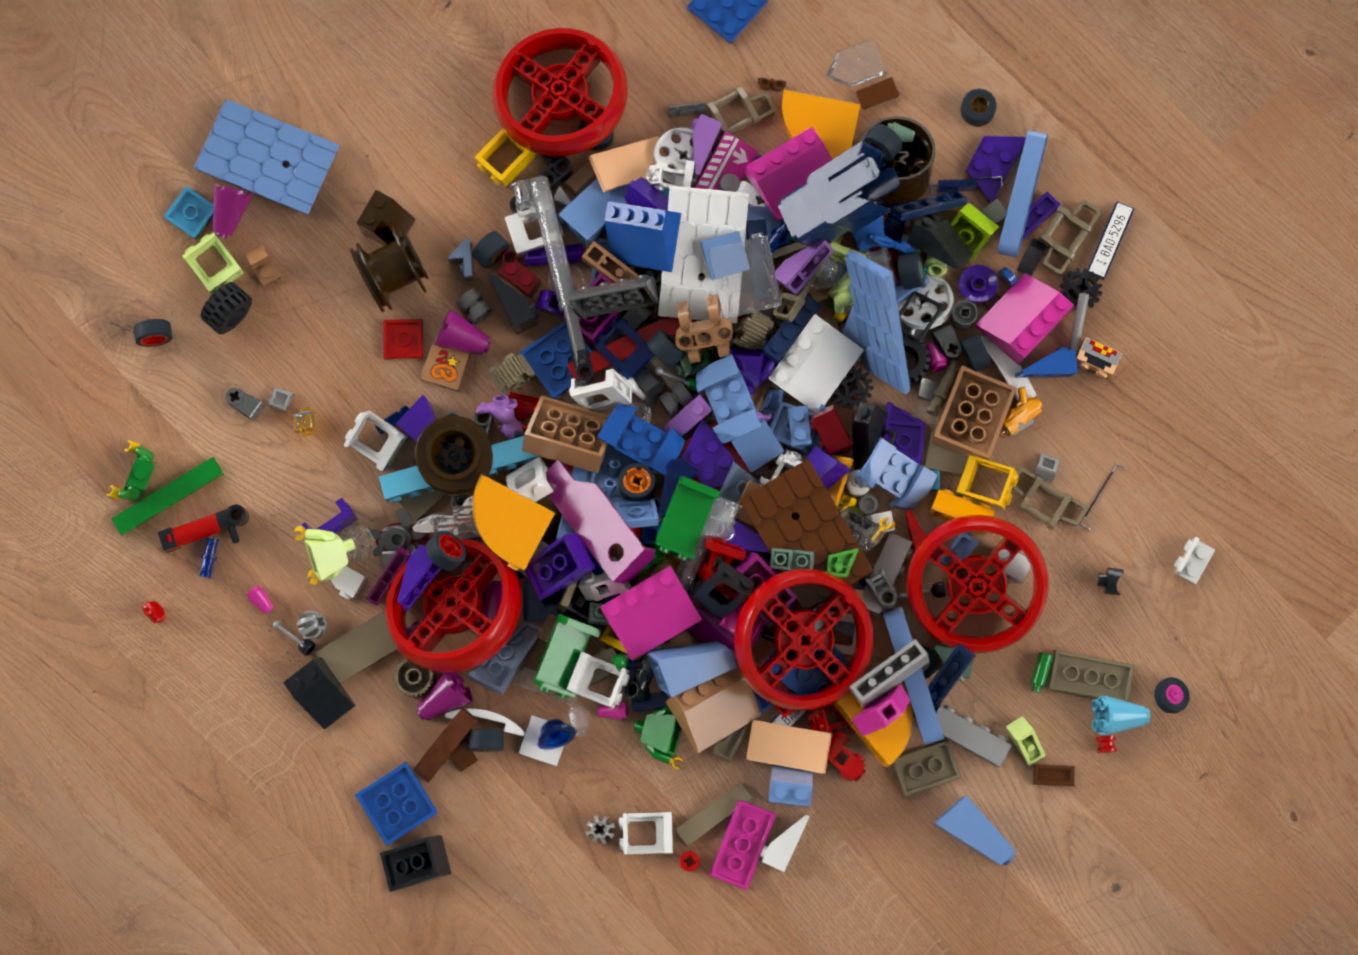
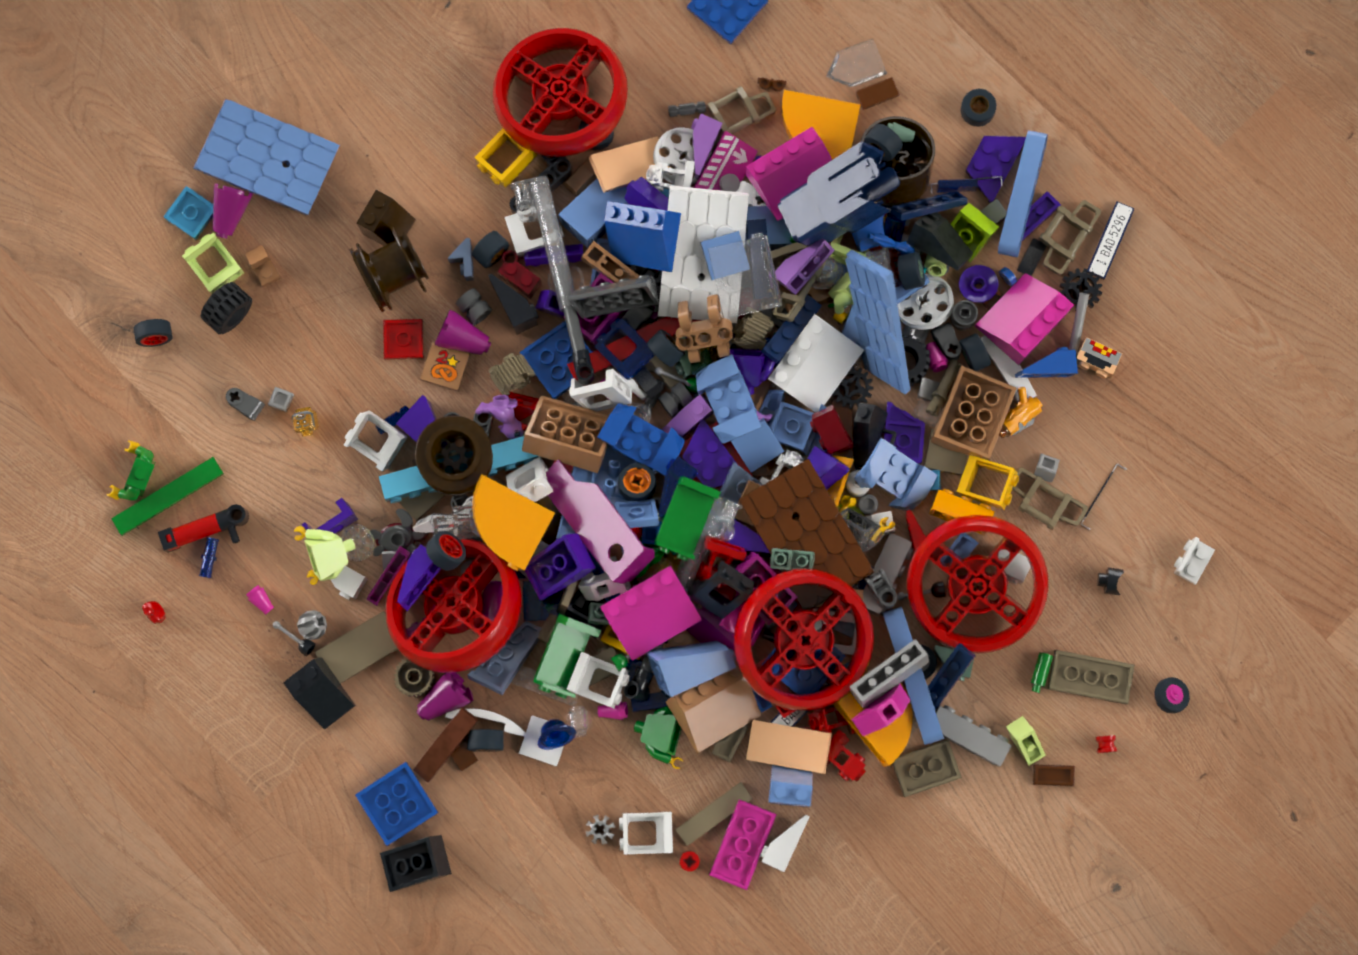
light grey slope [553,186,571,208] -> none
clear blue pin [764,219,789,253] -> none
medium blue plate [788,405,812,448] -> none
bright green piece [827,548,858,577] -> none
black piece [899,291,943,342] -> none
medium blue slope [933,796,1016,865] -> none
medium azure cone [1092,695,1150,736] -> none

